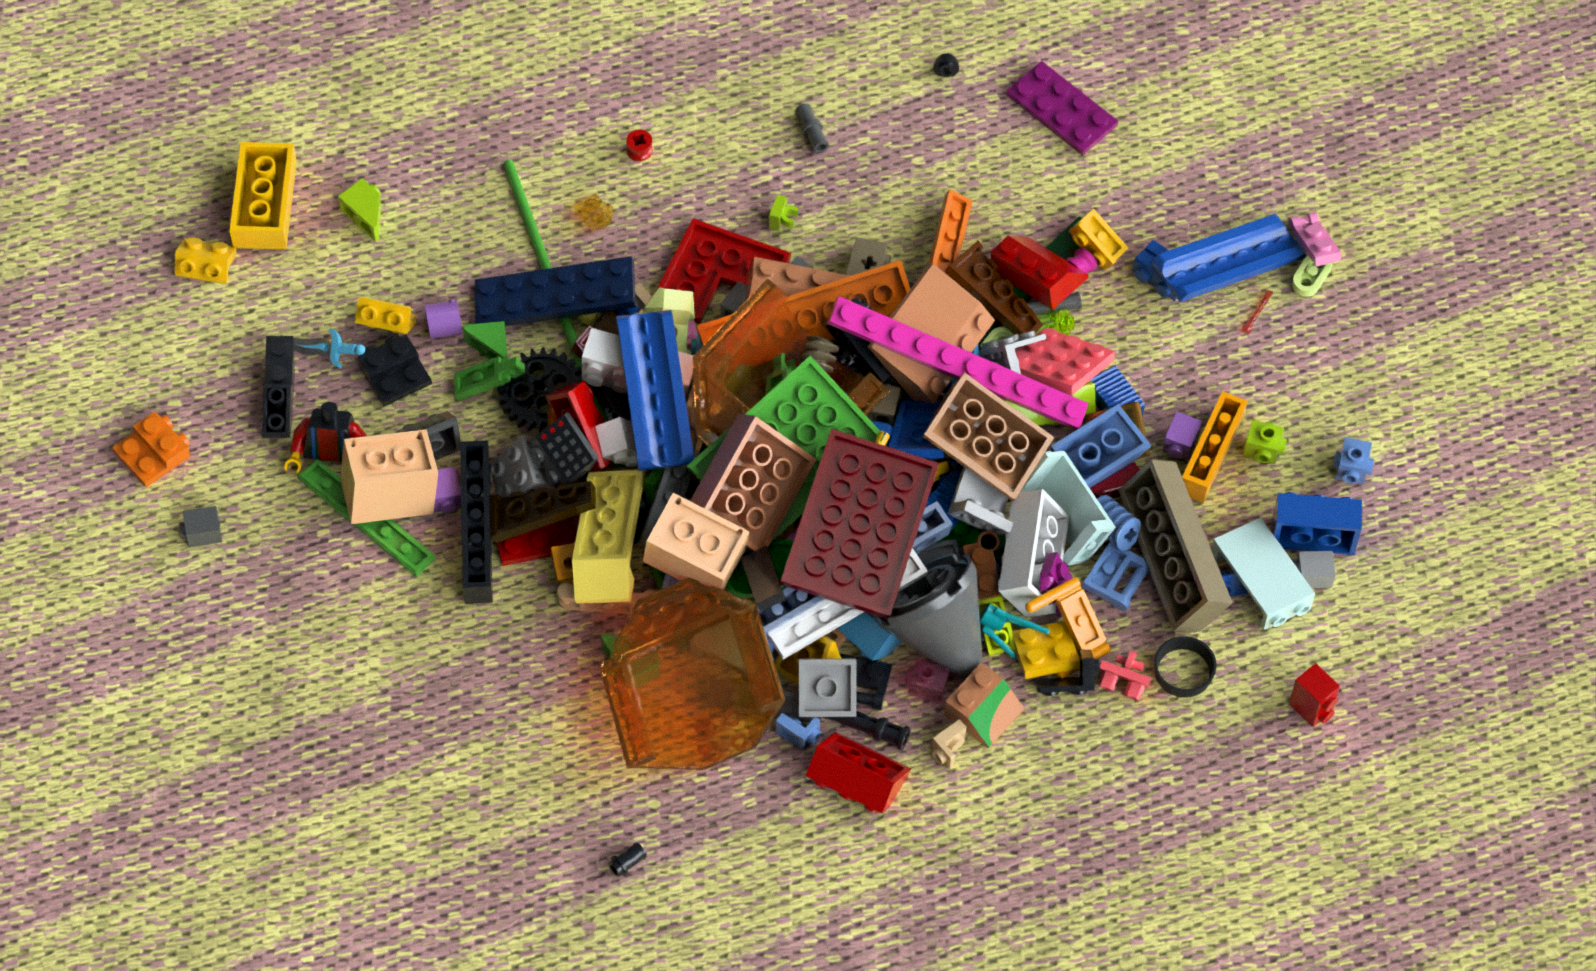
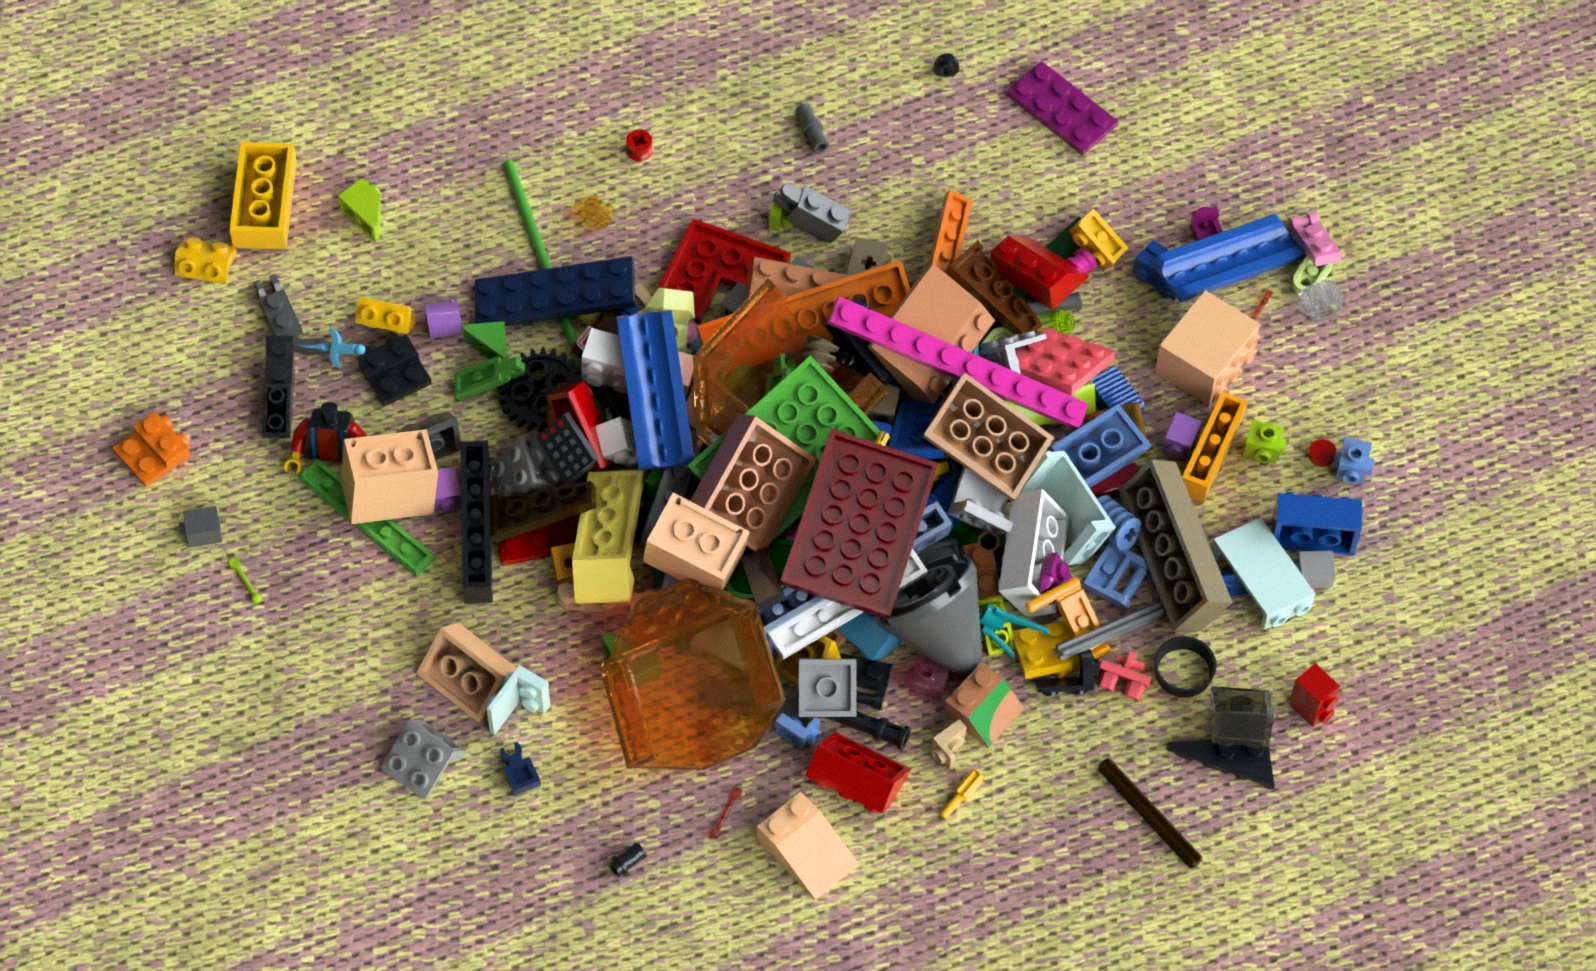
none -> lime hinge [229,558,262,604]
none -> dark grey hinge [254,274,303,337]
none -> light grey bracket [381,720,467,799]
none -> light nougat slope [416,623,517,723]
none -> light aqua bracket [486,665,550,735]
none -> dark blue plate [500,742,541,796]
none -> clear red hinge [709,787,742,839]
none -> light nougat slope [757,791,858,900]
none -> dark grey hinge [773,183,851,243]
none -> yellow axle [940,769,985,819]
none -> dark grey axle [1054,600,1167,660]
none -> dark brown axle [1098,758,1202,869]
none -> light nougat container [1155,290,1260,406]
none -> black wing [1167,736,1275,789]
none -> magenta bracket [1190,206,1223,241]
none -> clear smoke brick [1208,686,1274,749]
none -> clear gear [1296,280,1344,321]
none -> red tile [1308,439,1337,467]

